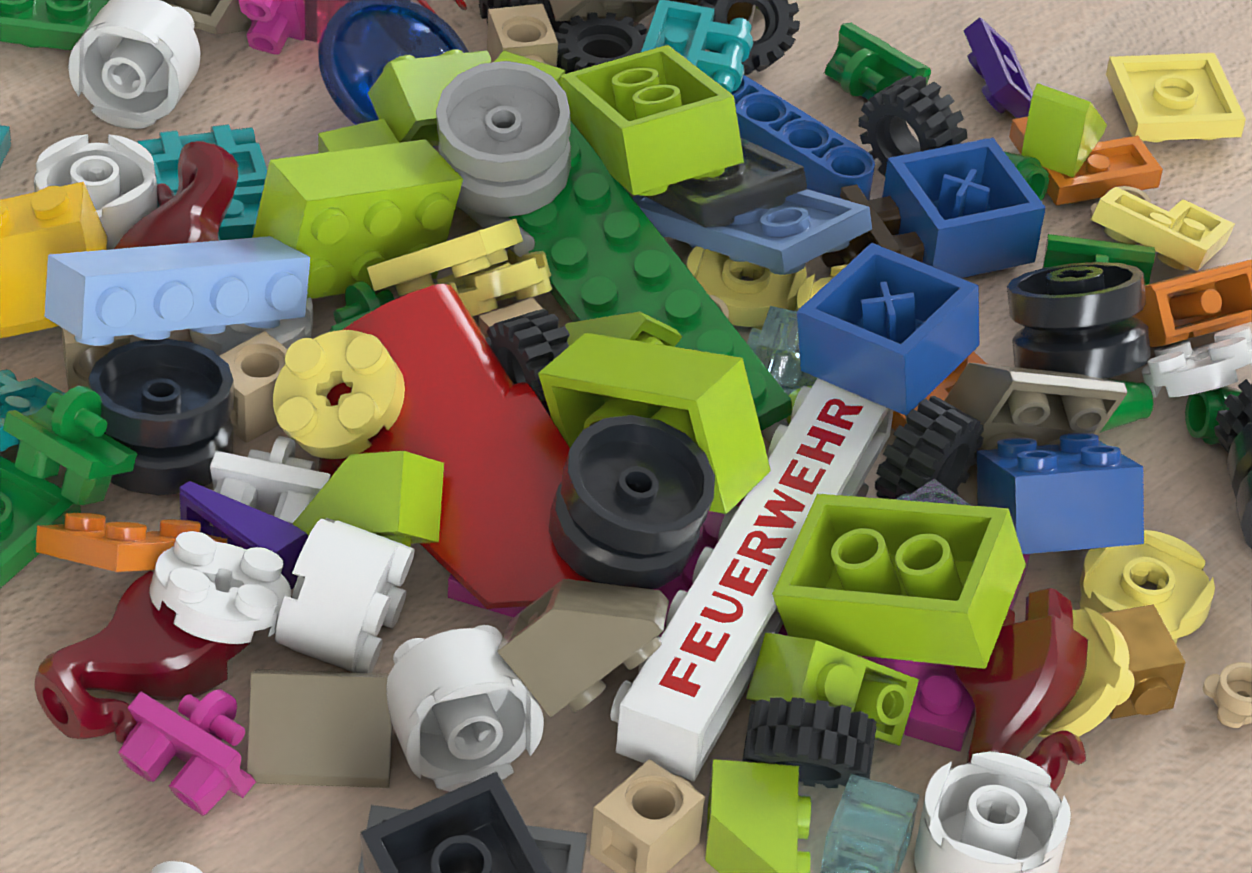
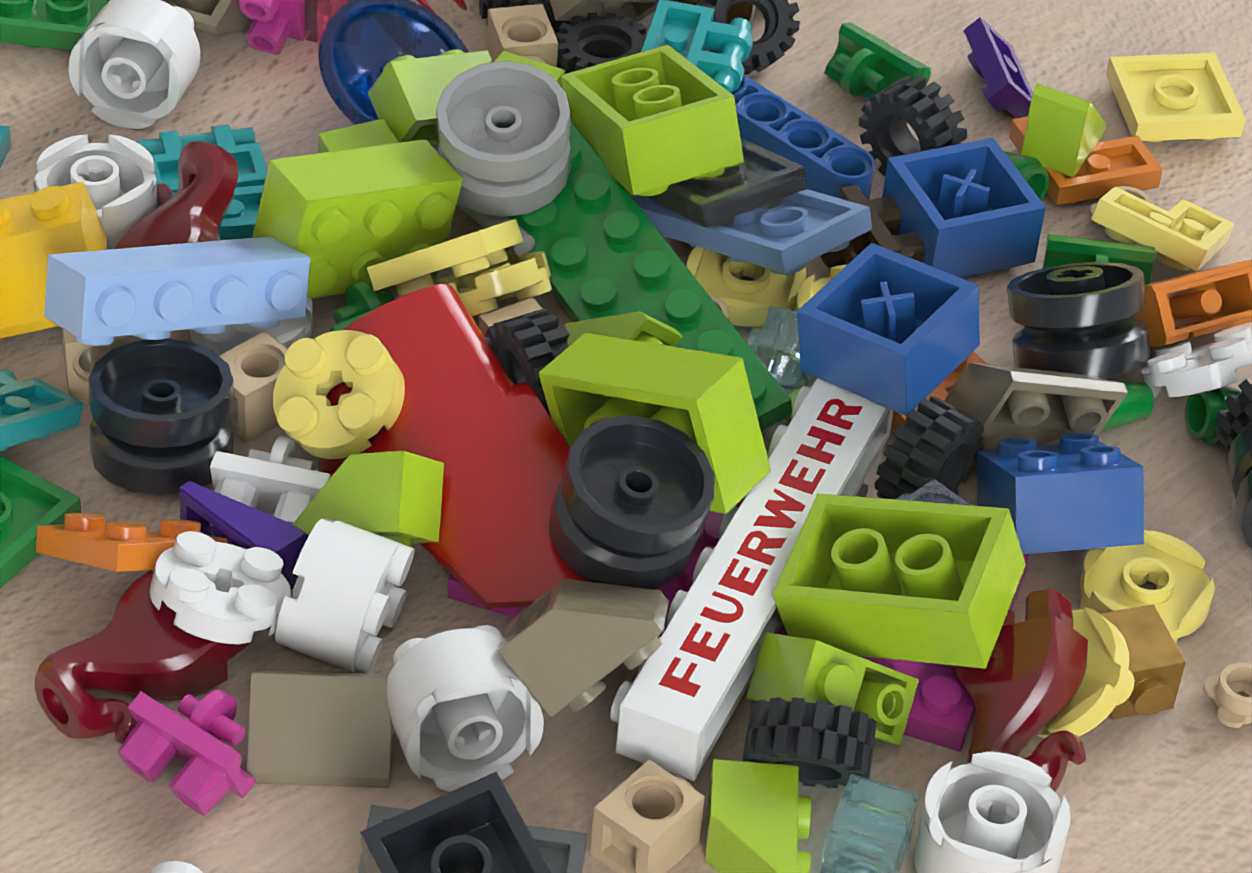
green hips [3,386,137,505] -> none

